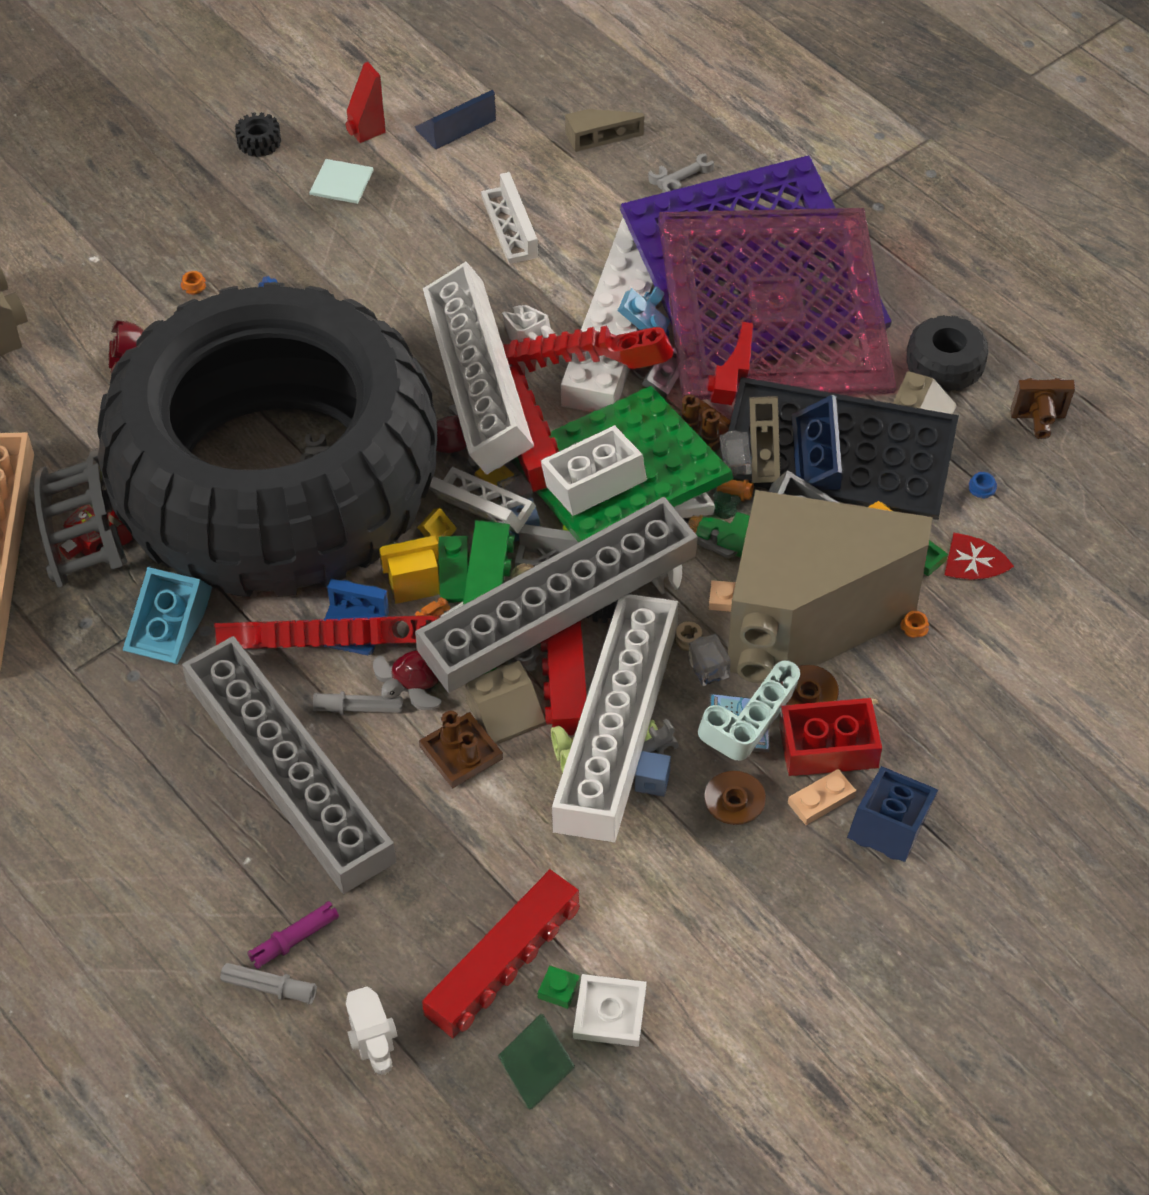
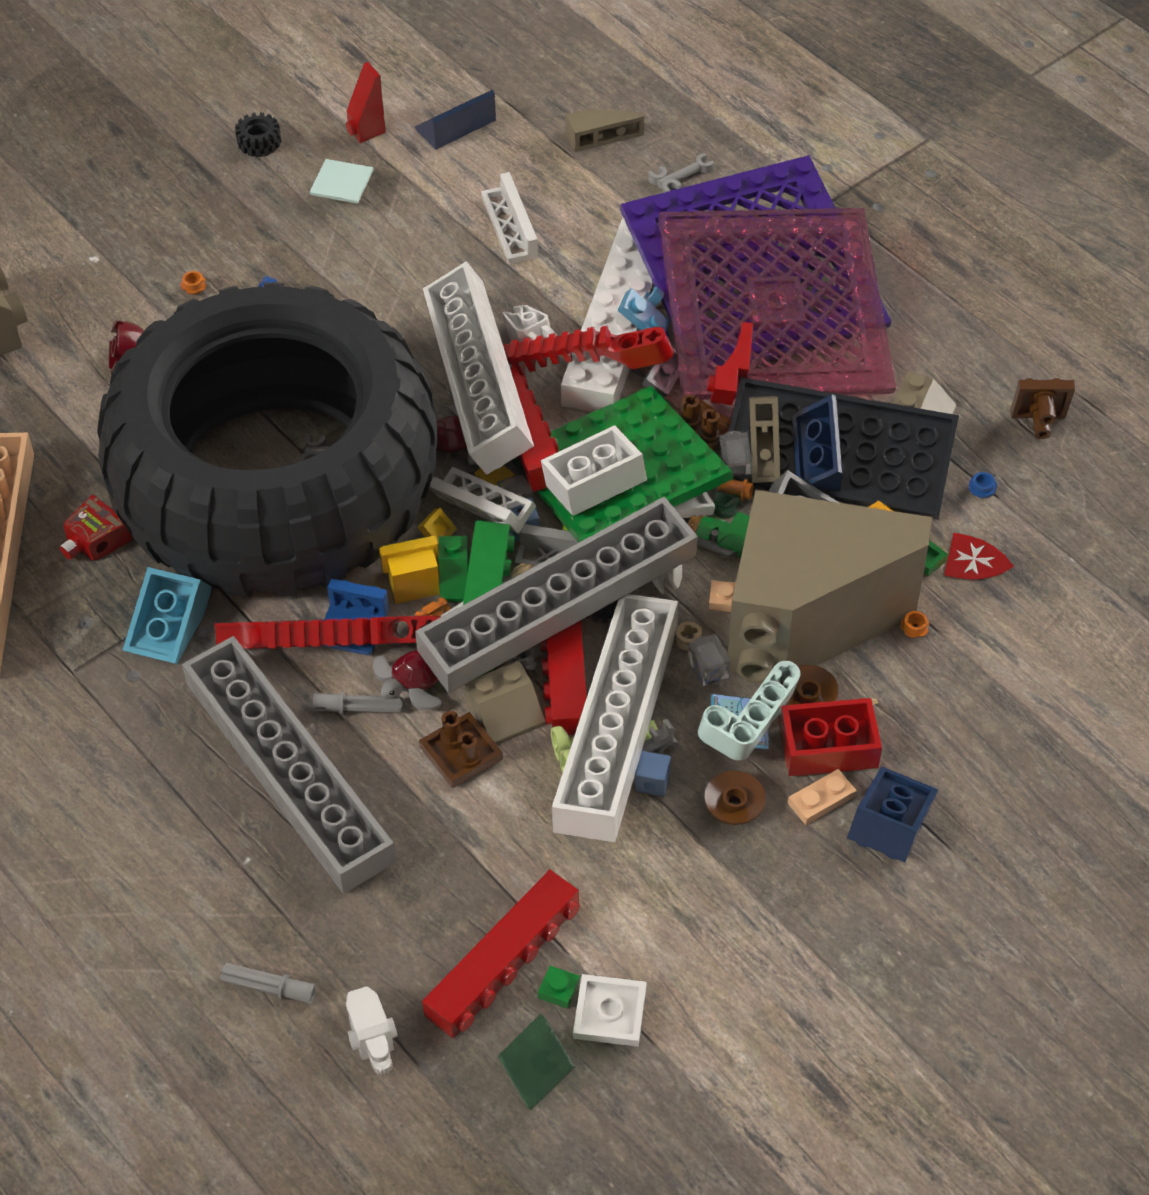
dark grey fence [34,447,128,588] -> none
magenta pin [247,901,339,969] -> none
black tyre [906,315,988,392] -> none

